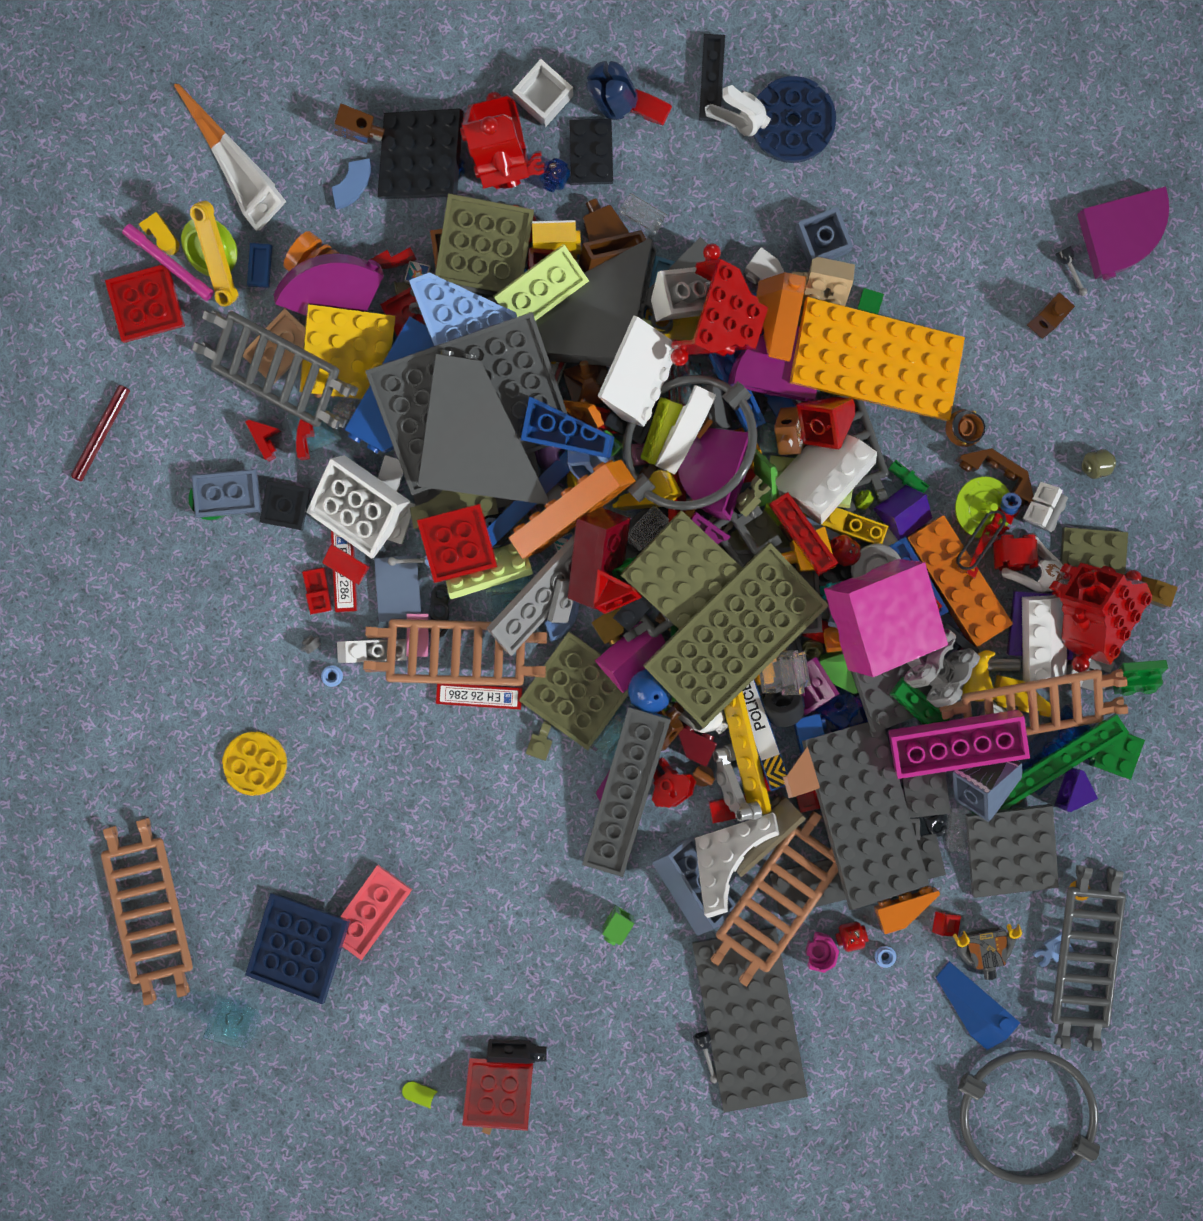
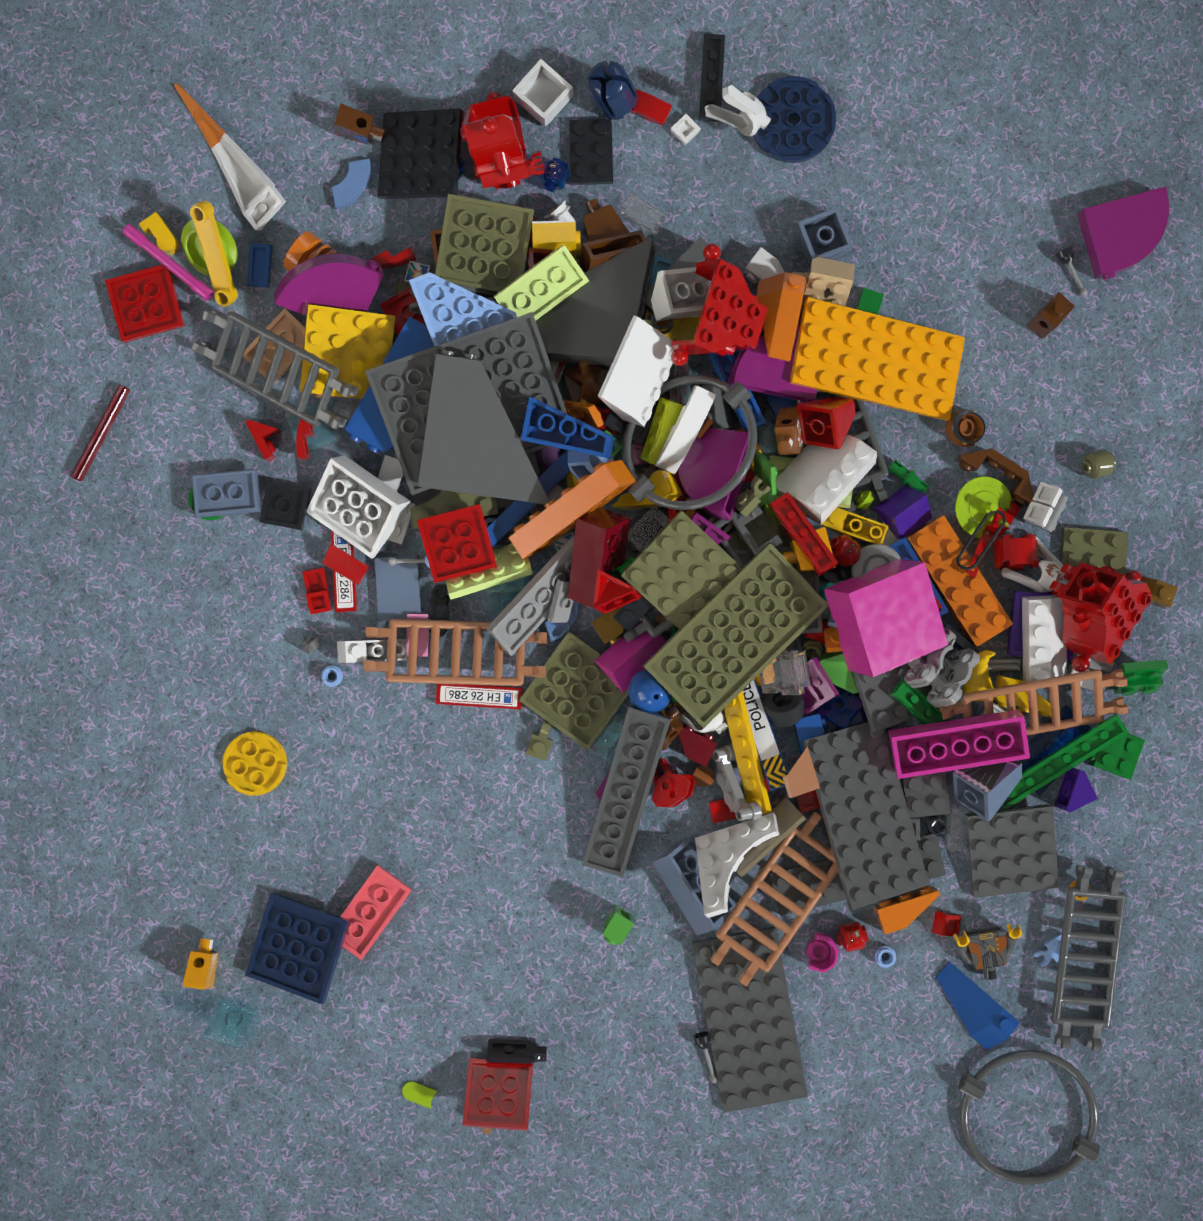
nougat bar [101,818,193,1006] -> none
blue bush [1000,493,1022,515] -> none
none -> light orange torso [182,938,218,990]
none -> white piece [544,200,575,221]
none -> white tile [671,114,701,145]

